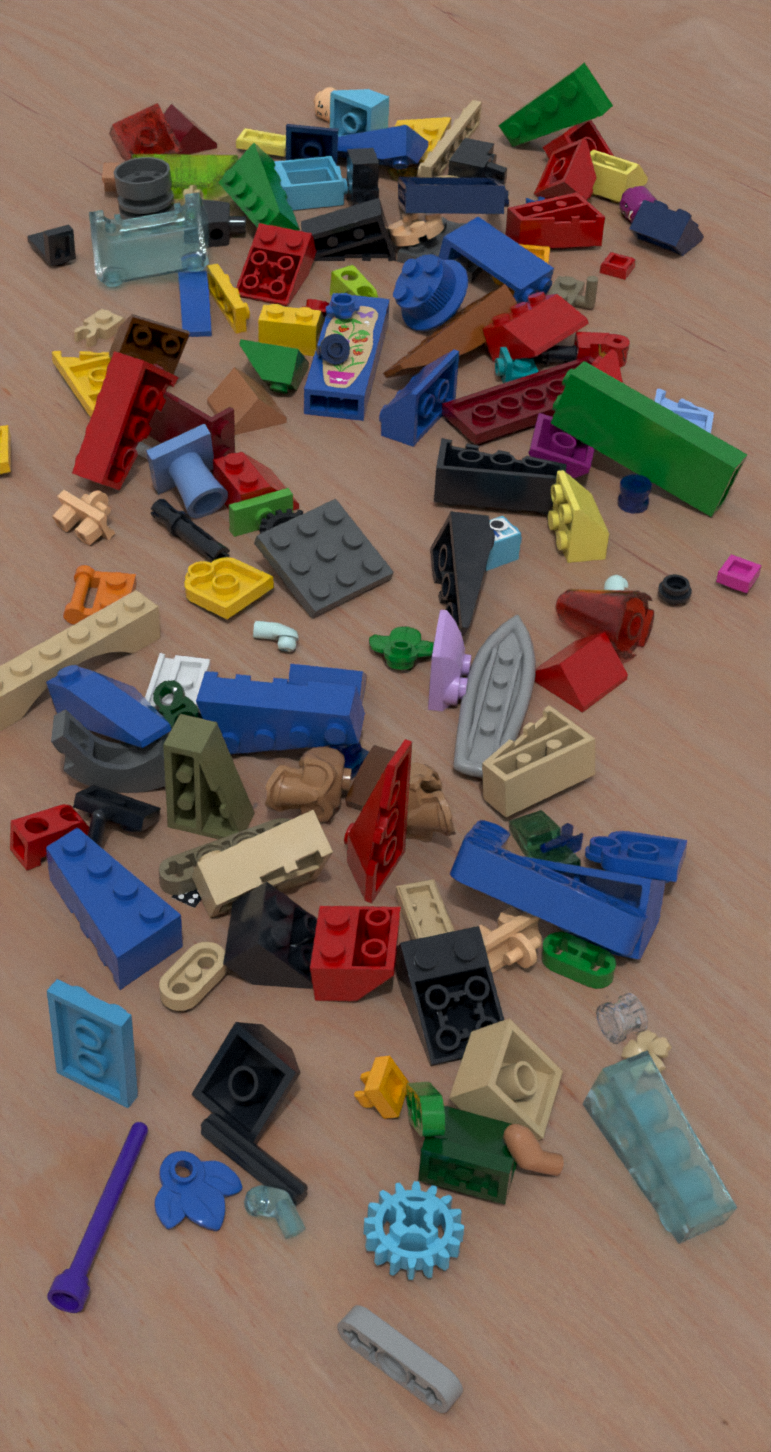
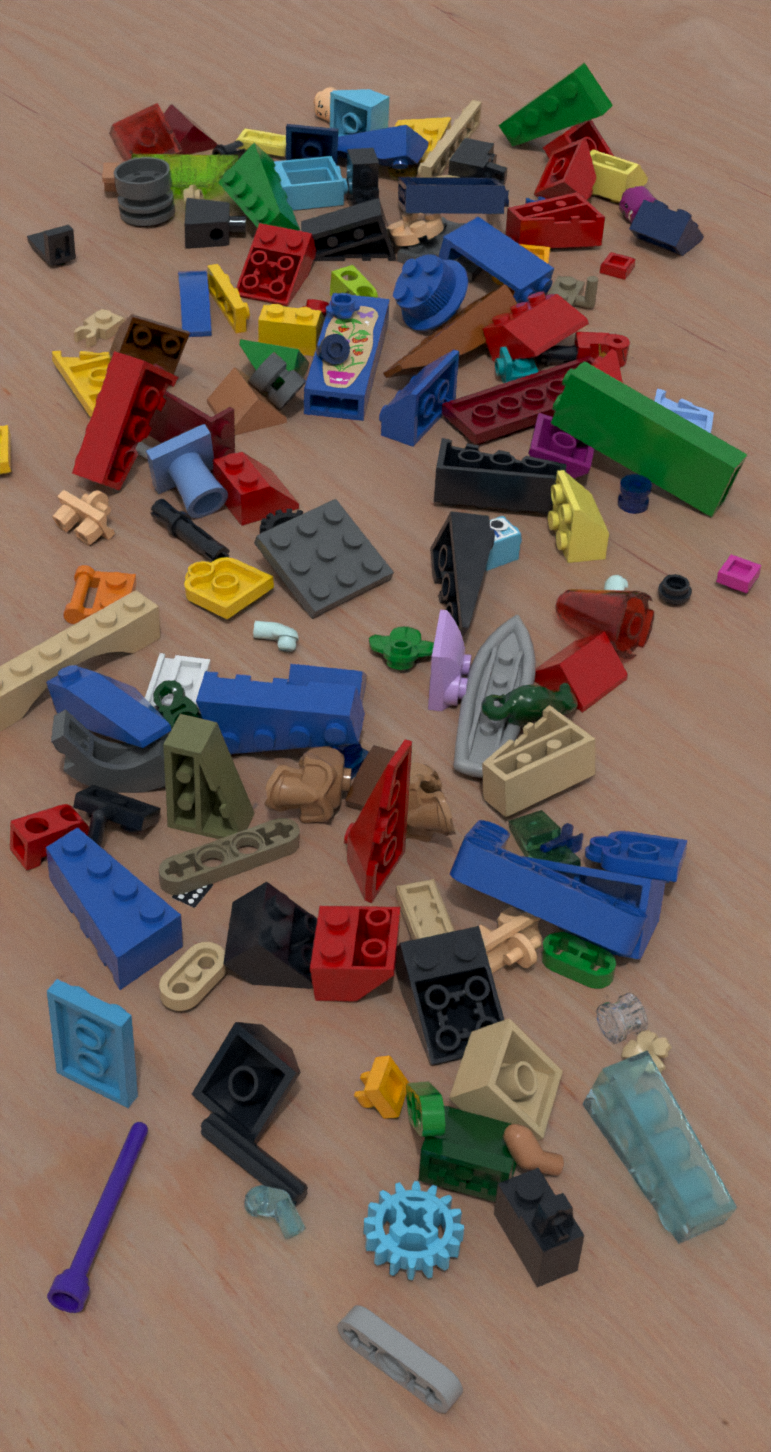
clear light blue windscreen [89,192,209,287] -> none
blue plate [154,1151,243,1231] -> none
tan wedge [192,810,333,918] -> none
bright green plate [229,488,293,537] -> none
none -> black pin [212,140,245,165]
none -> dark grey wheel [248,352,306,410]
none -> dark green animal [481,683,578,727]
none -> black hinge [494,1168,584,1288]

